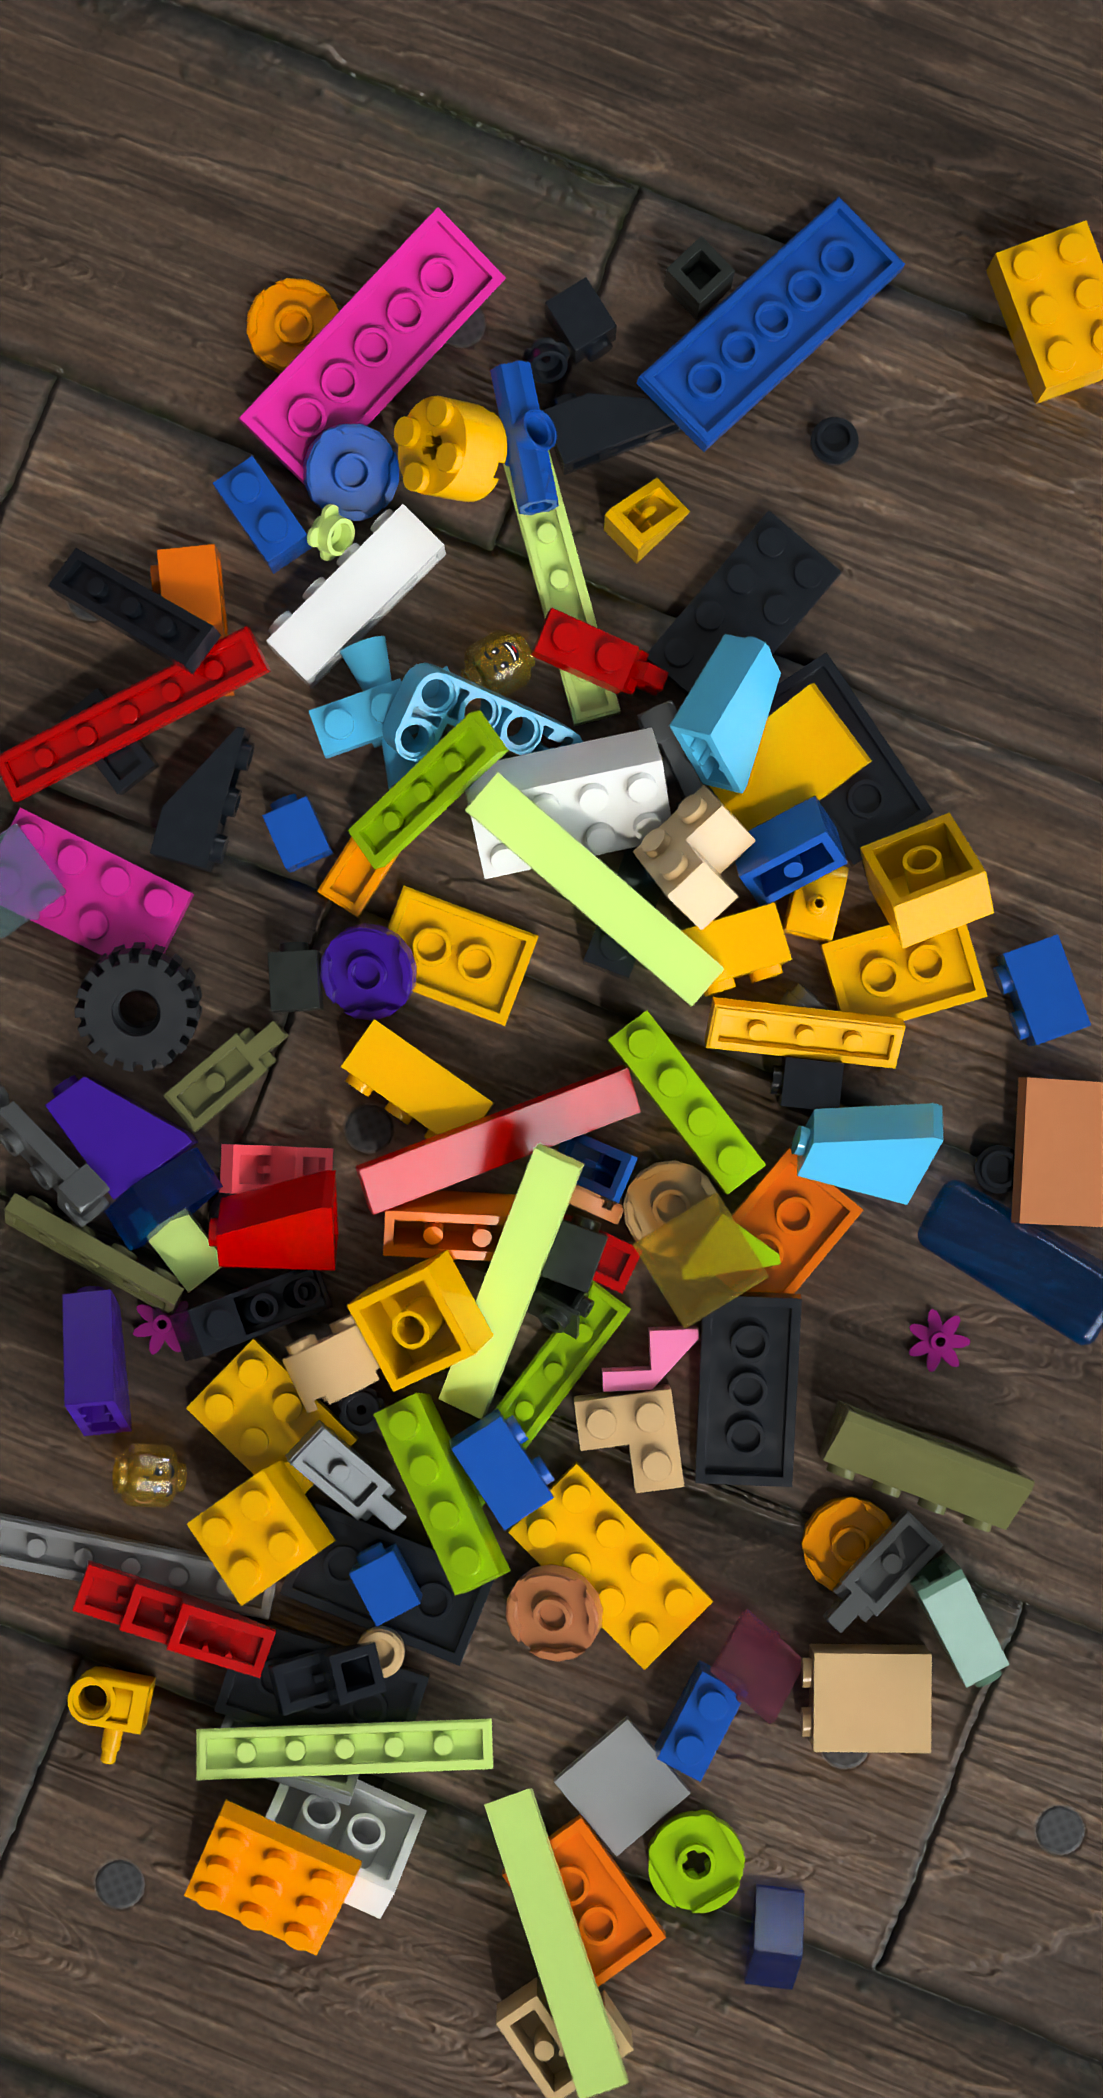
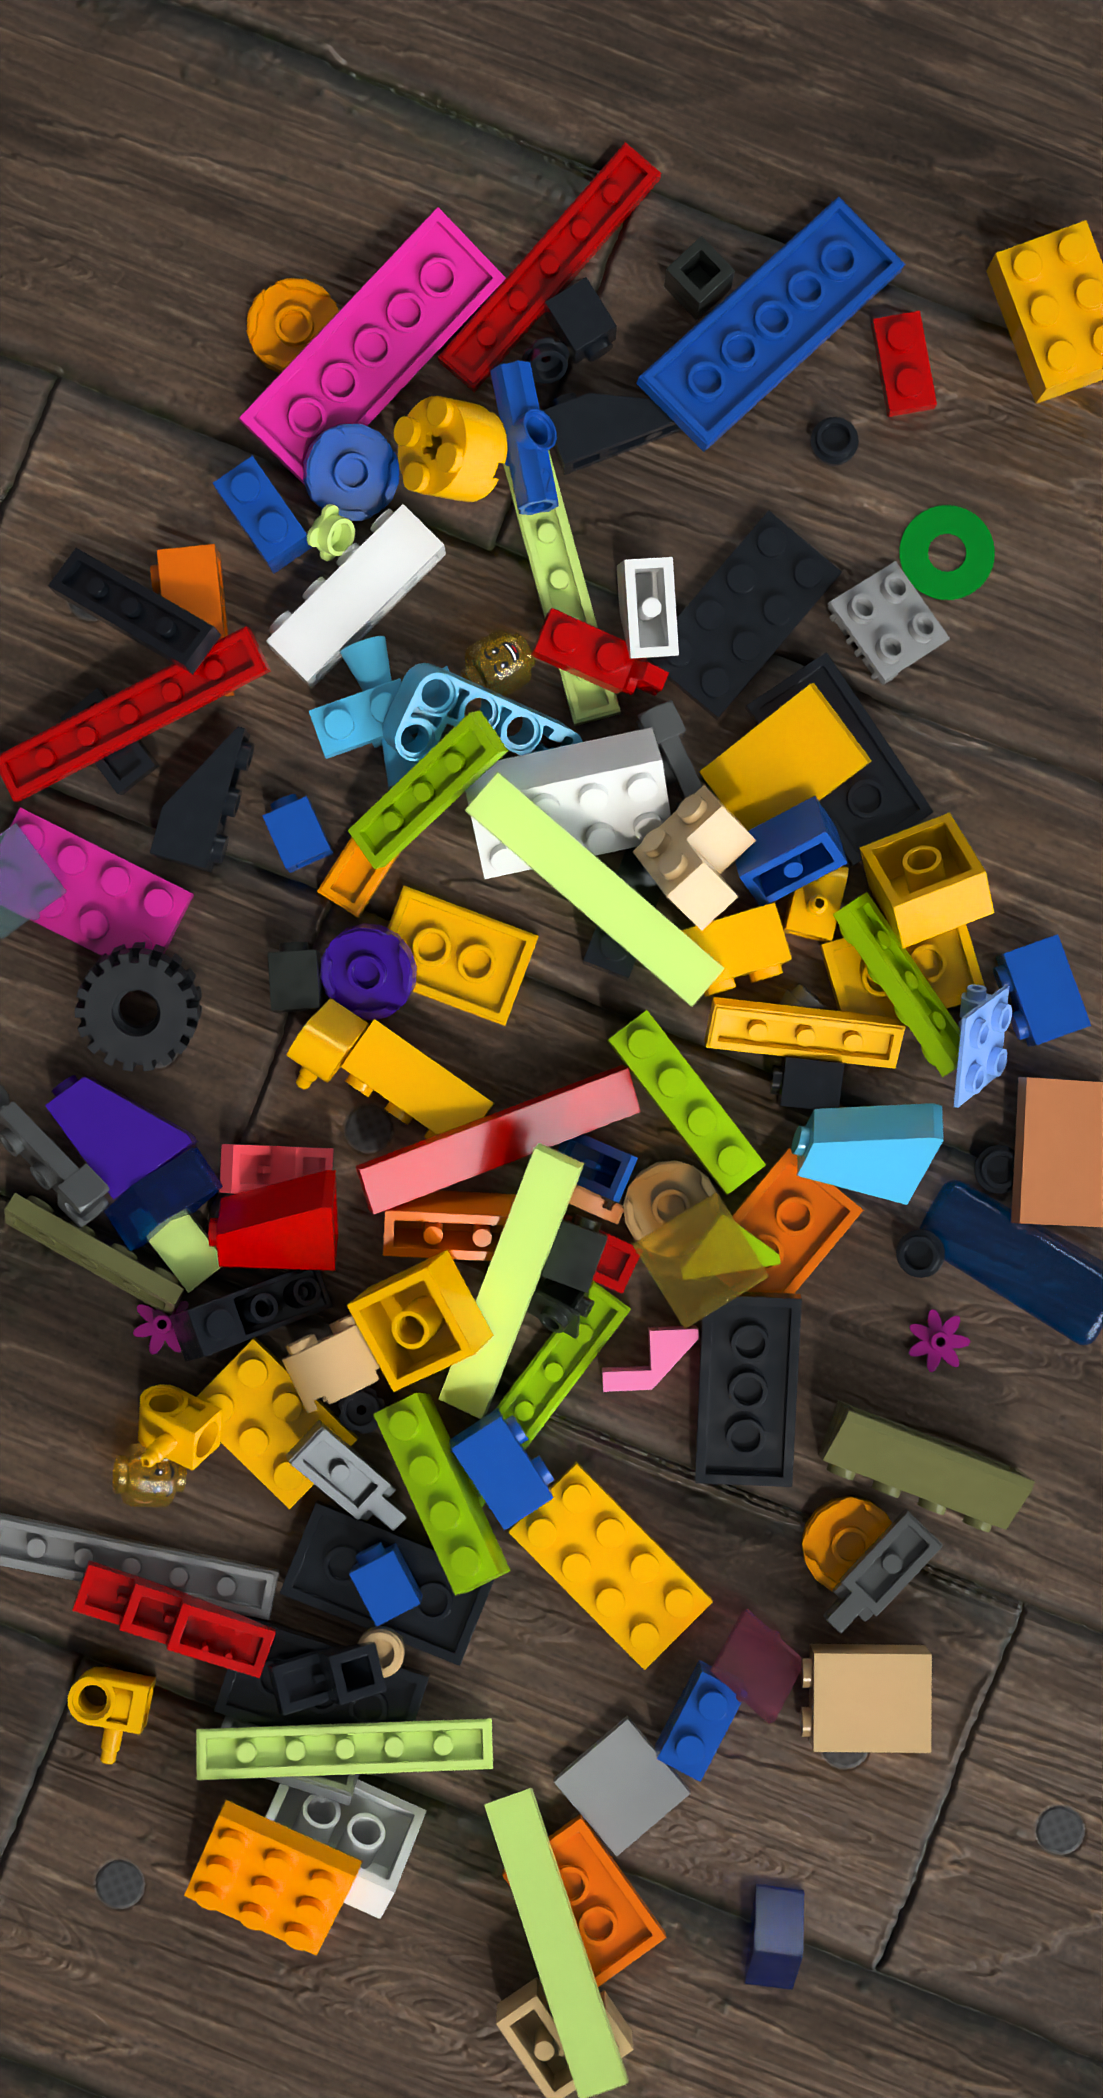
dark purple slope [63,1286,132,1436] -> none
olive hinge [163,1021,289,1133] -> none
yellow brick [187,1460,336,1606] -> none
nougat tile [506,1564,603,1662] -> none
tan brick [574,1384,684,1493] -> none
yellow slope [604,478,690,564] -> none
lime plate [648,1809,745,1913] -> none
medium azure slope [669,634,781,794] -> none
slope [909,1553,1010,1688] -> none
none -> yellow piece [138,1384,222,1470]
none -> yellow piece [286,998,369,1089]
none -> red tile [438,142,661,393]
none -> white slope [617,557,679,659]
none -> light grey hinge [828,561,950,685]
none -> lime plate [833,892,961,1077]
none -> red plate [871,311,937,417]
none -> black plate [896,1229,945,1278]
none -> green piece [900,505,995,600]
none -> light blue hinge [953,984,1012,1108]

